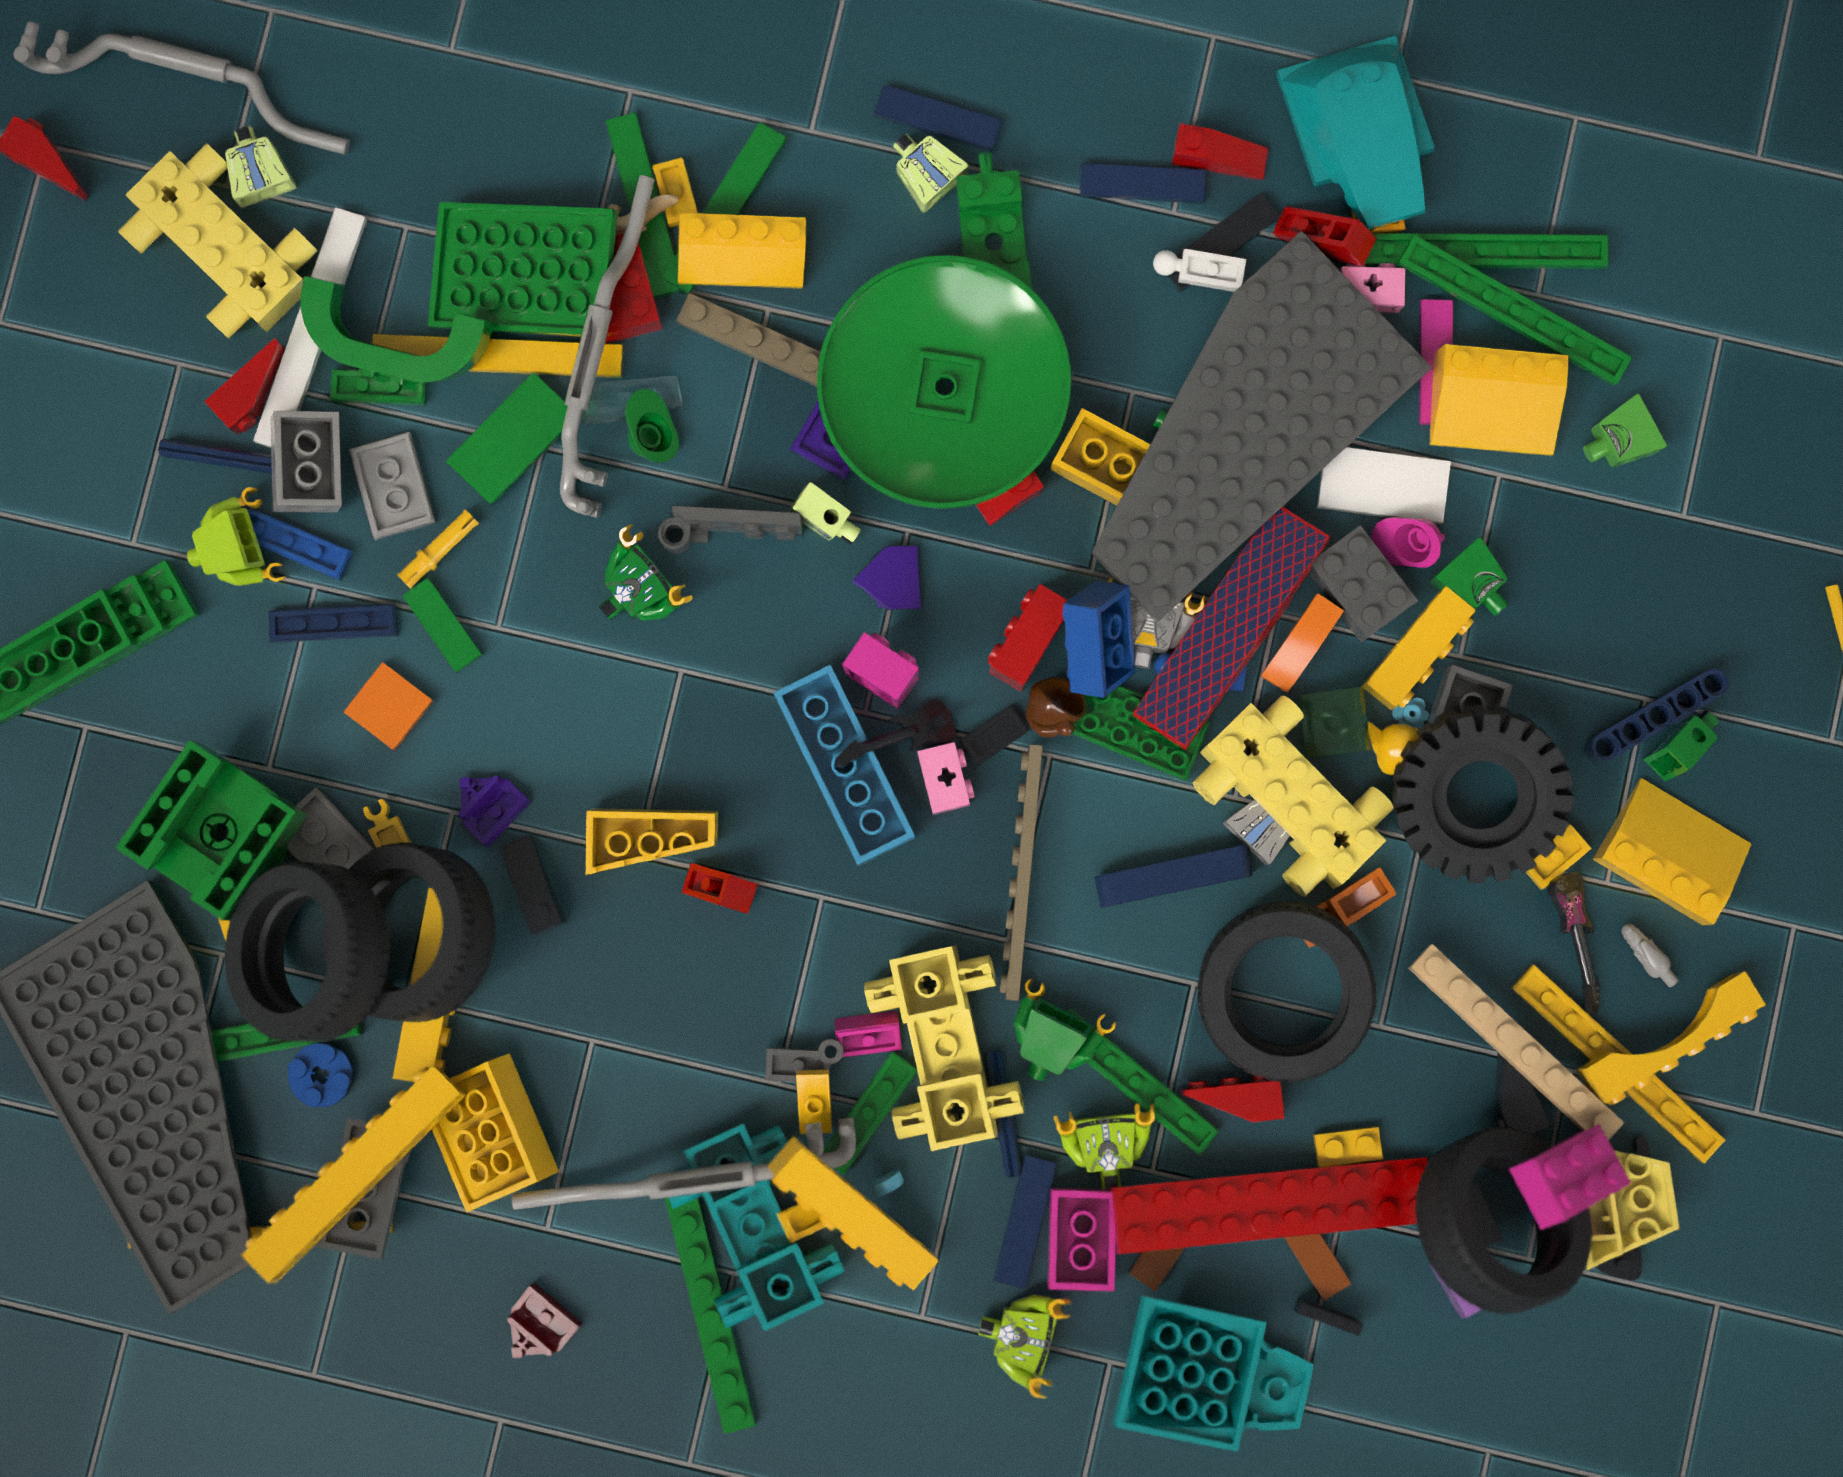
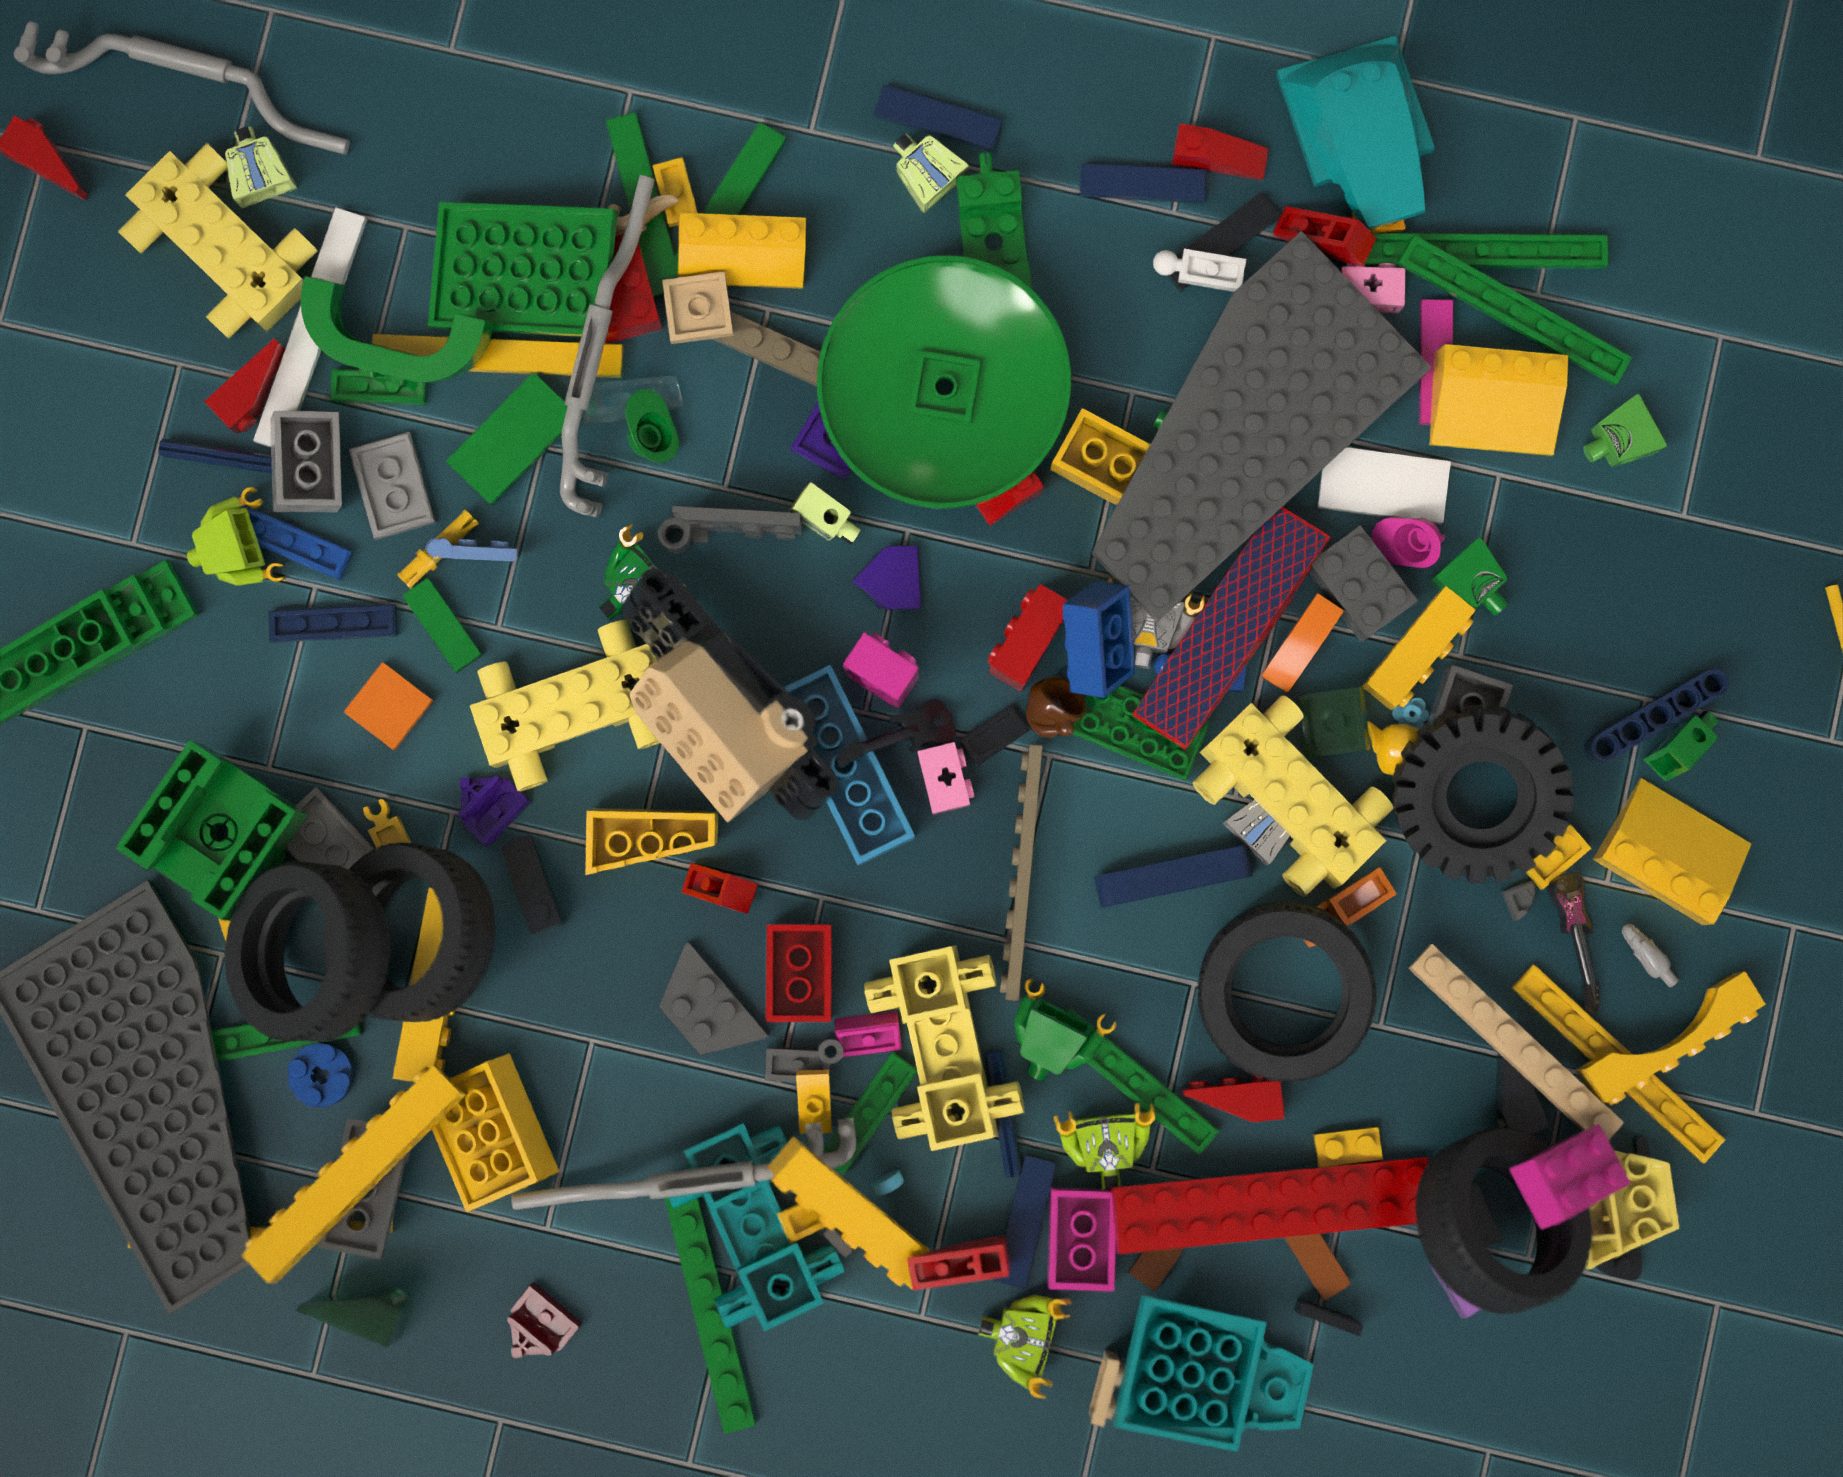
none -> clear green slope [296,1288,415,1348]
none -> medium blue hinge [425,538,517,562]
none -> light yellow piece [470,620,660,791]
none -> piece [622,569,838,823]
none -> dark grey wing [659,942,769,1055]
none -> tan plate [662,272,734,344]
none -> red brick [766,925,832,1022]
none -> dark grey tile [823,1227,854,1258]
none -> red slope [907,1235,1011,1290]
none -> tan plate [1088,1349,1124,1427]
none -> dark grey tile [1501,880,1535,921]

